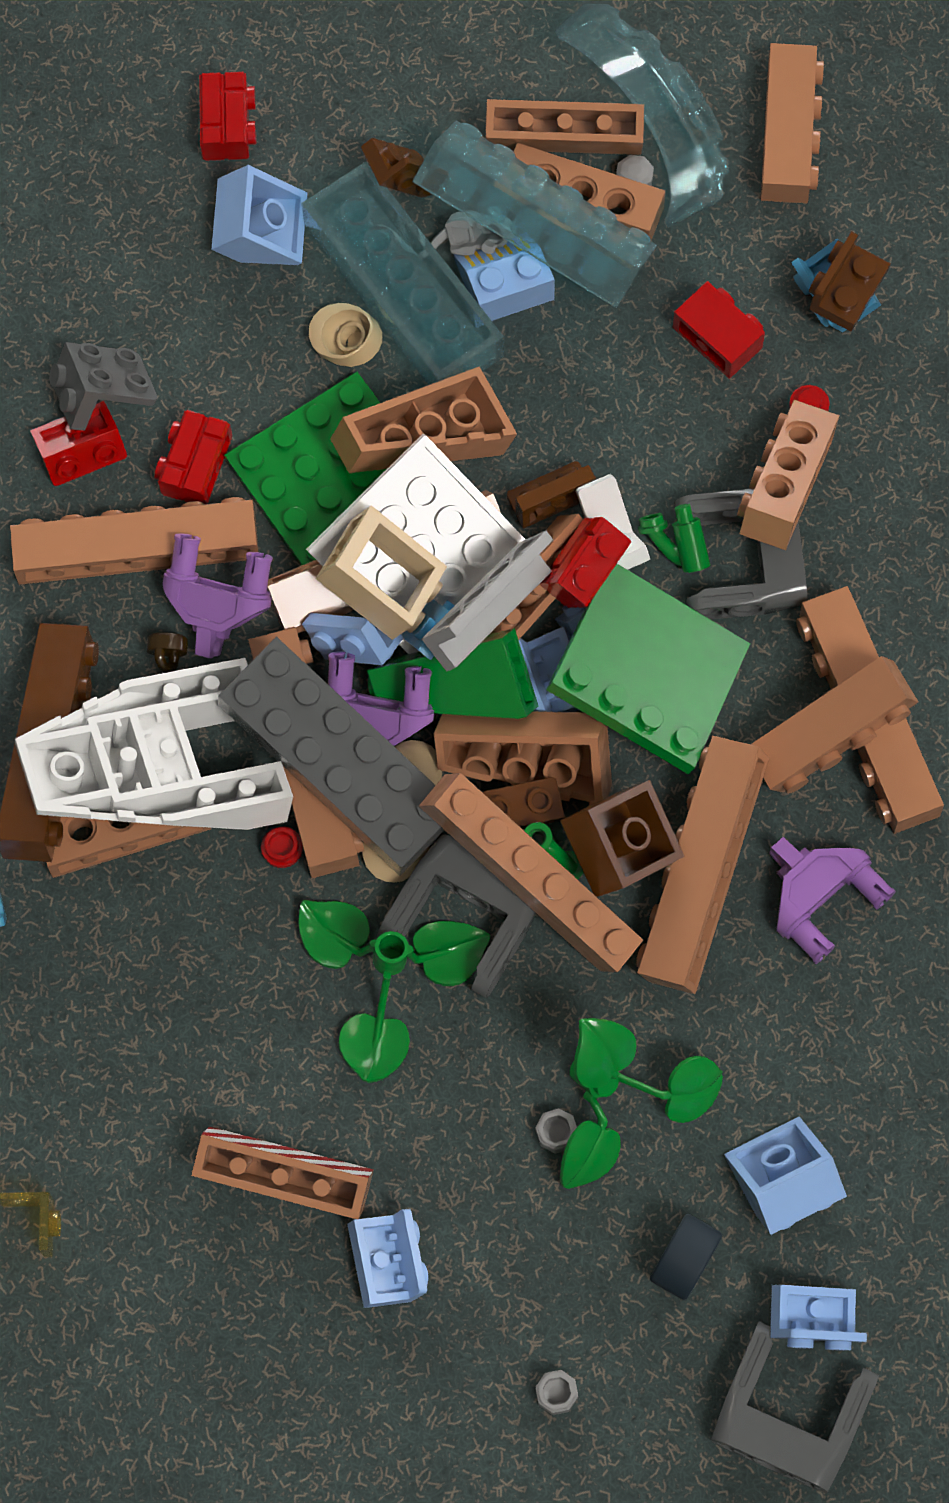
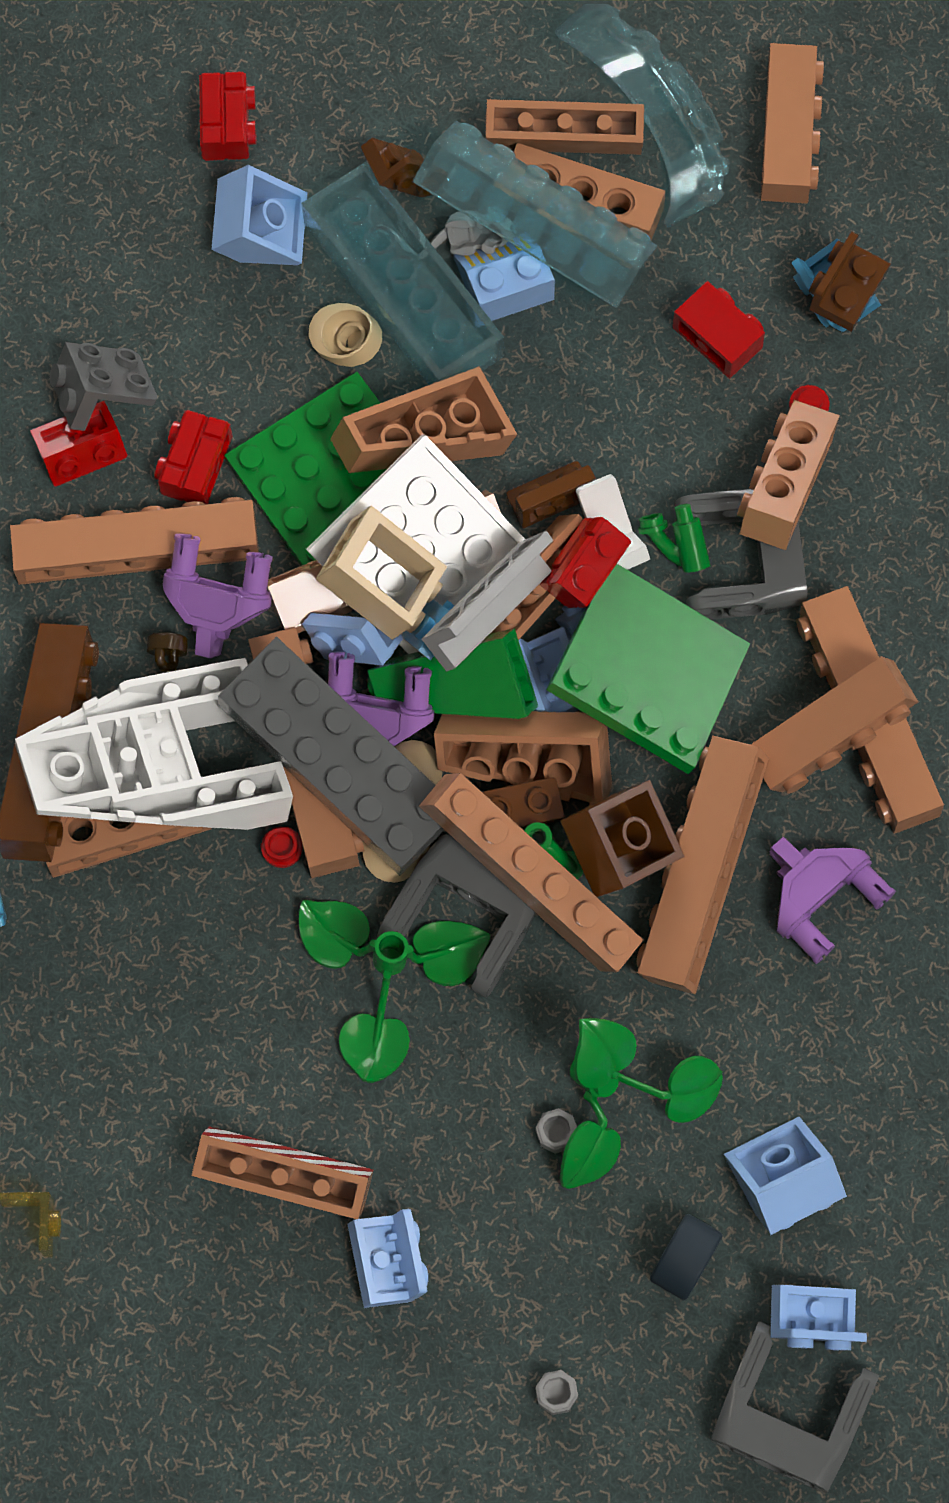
light grey tile [616,155,654,186] -> none

